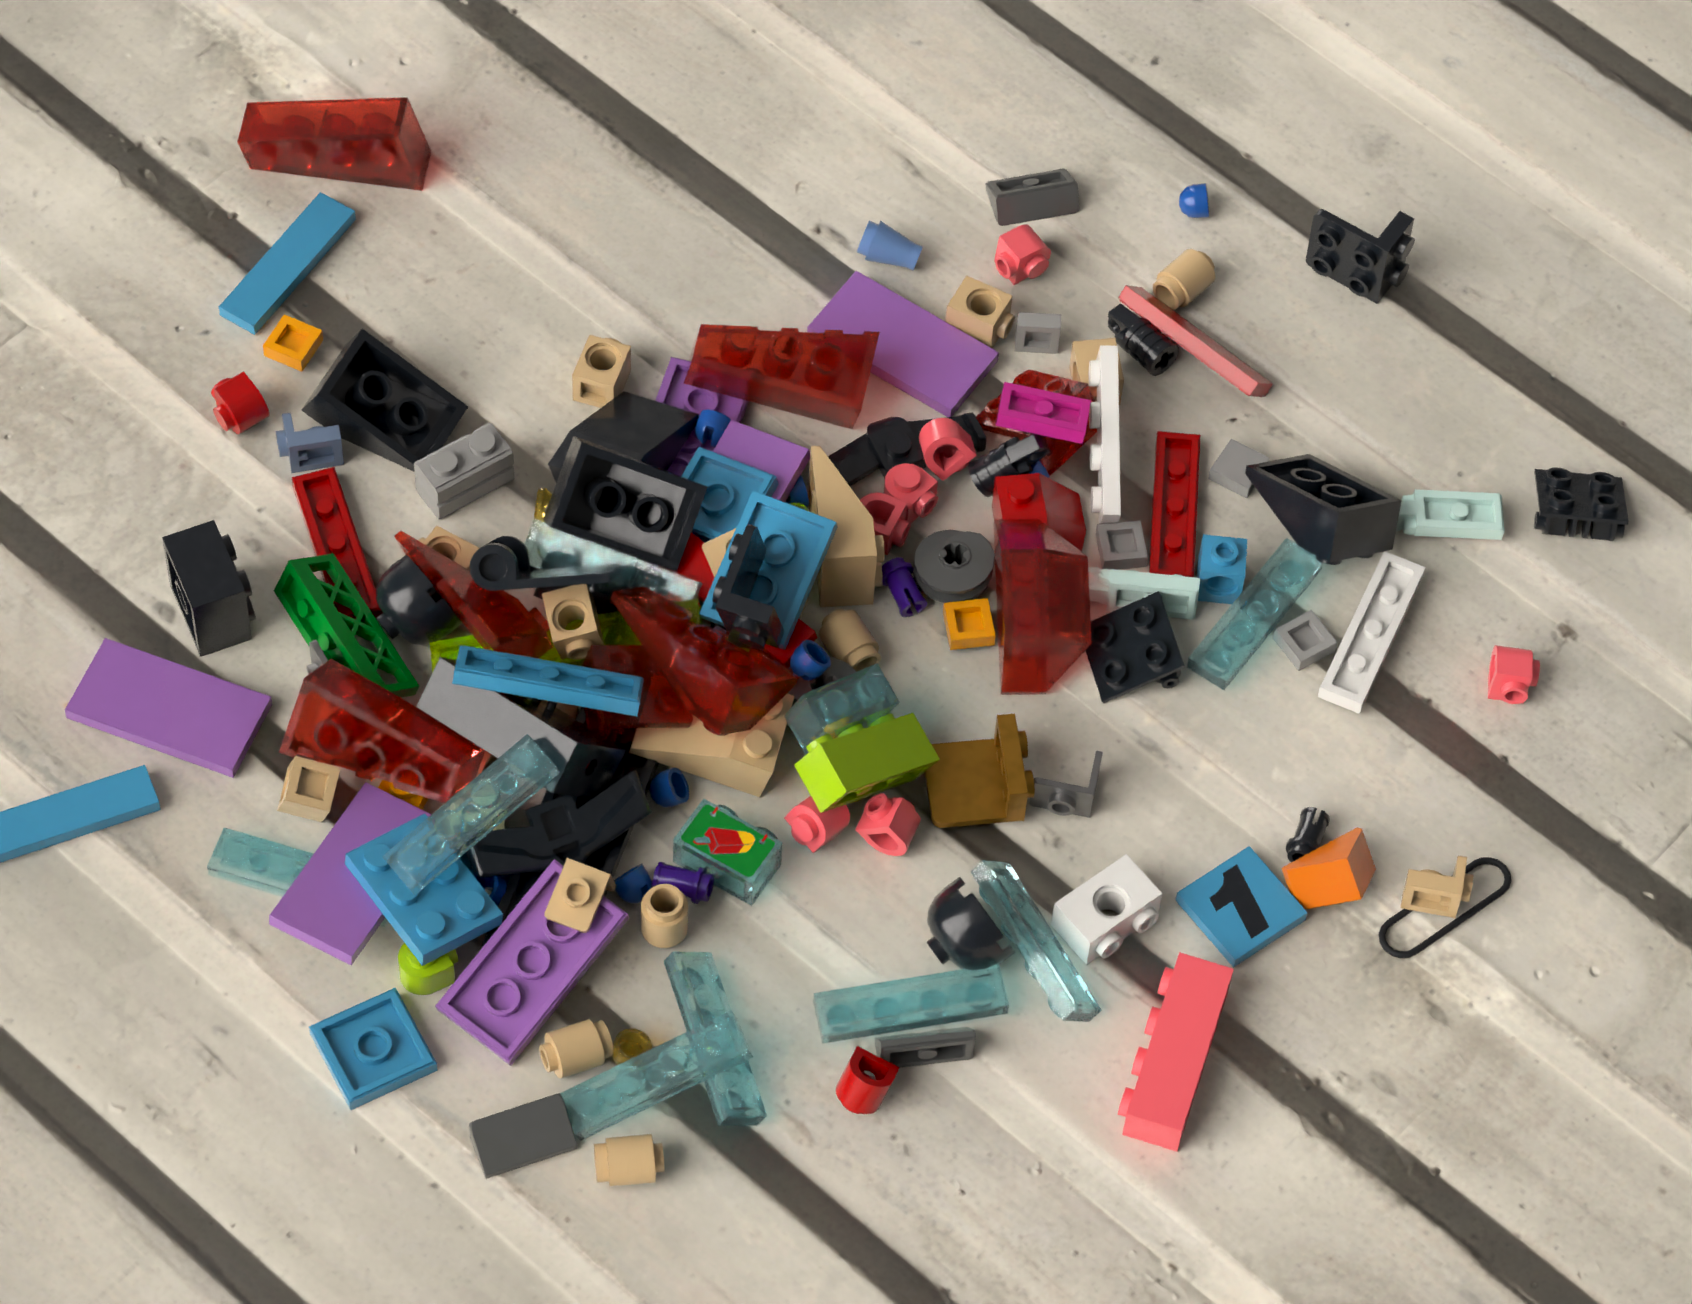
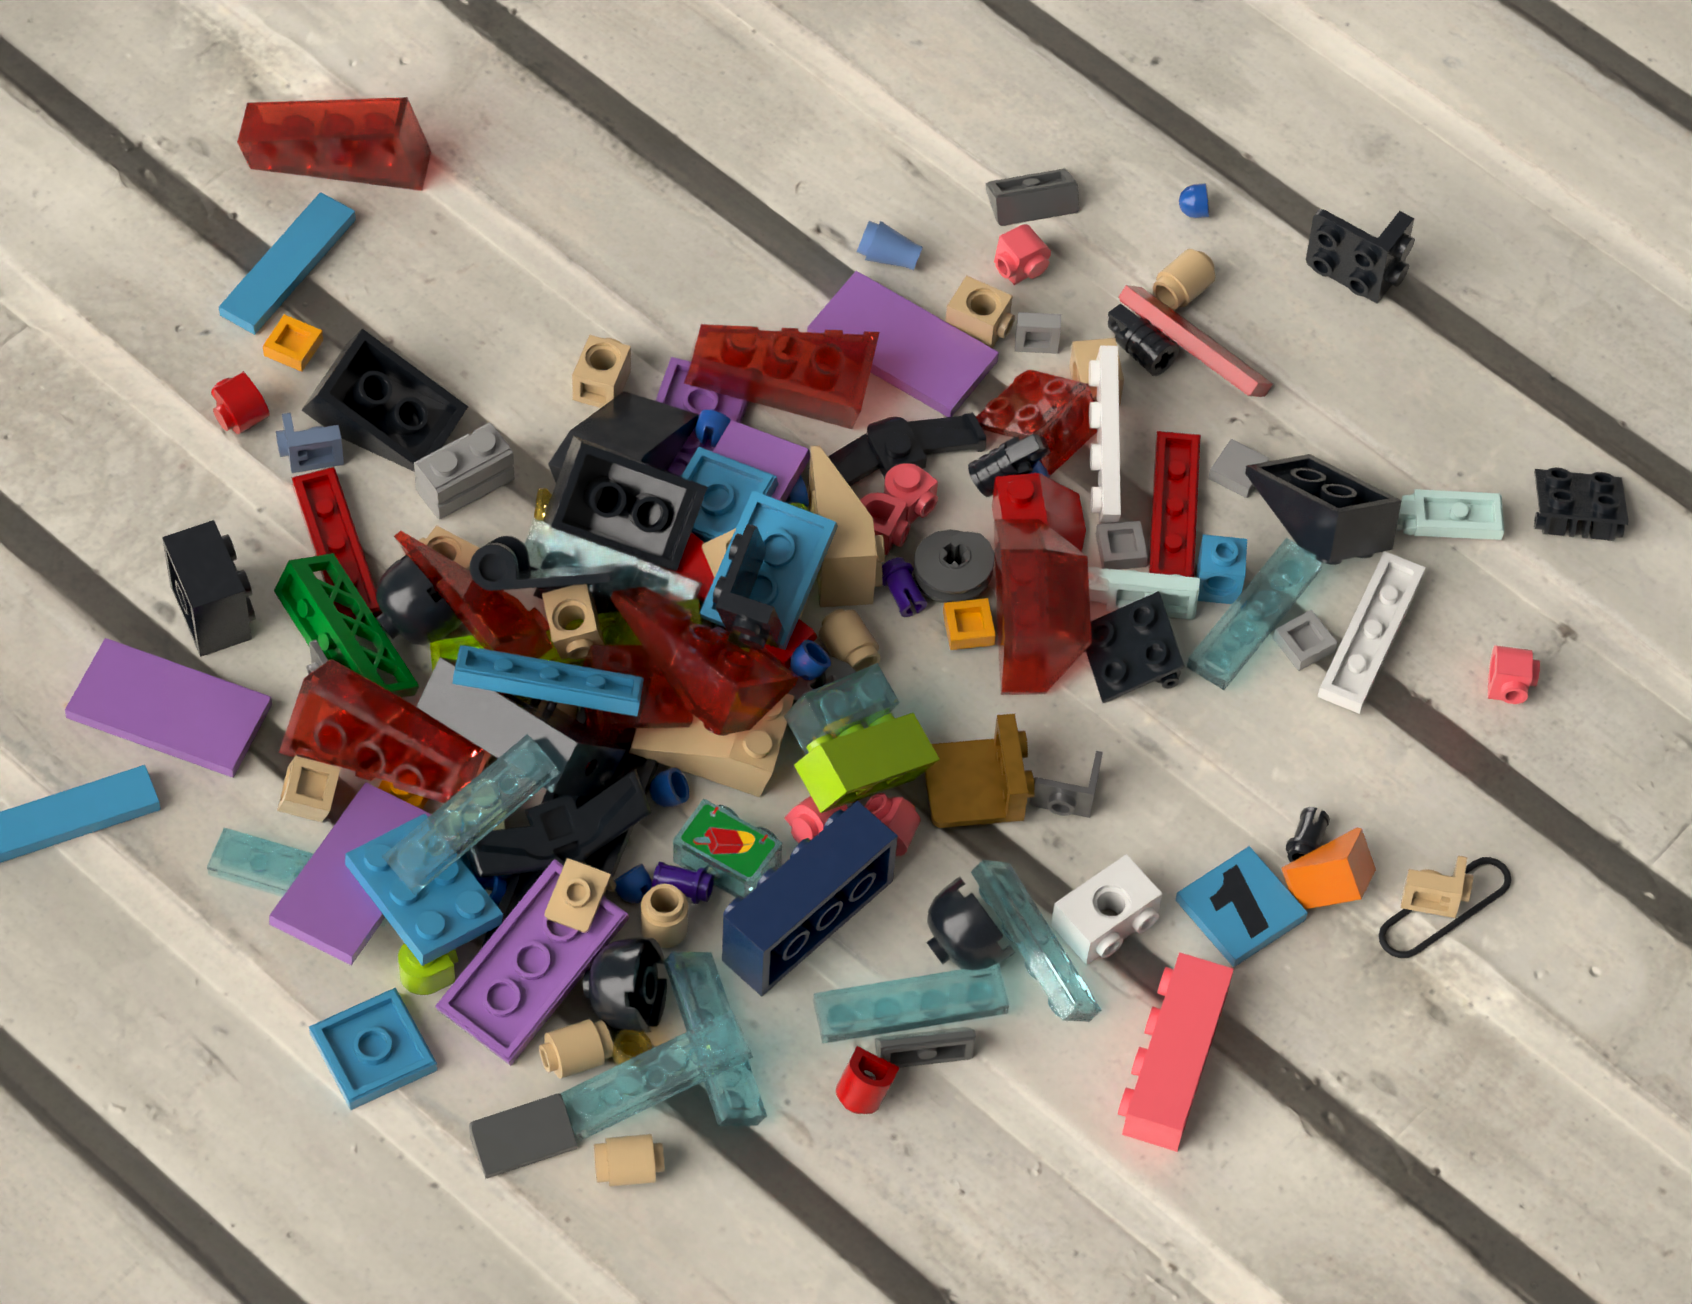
coral plate [919,418,977,481] -> none
dark pink plate [996,382,1091,444] -> none
none -> black cylinder [583,937,667,1033]
none -> dark blue brick [722,801,898,997]

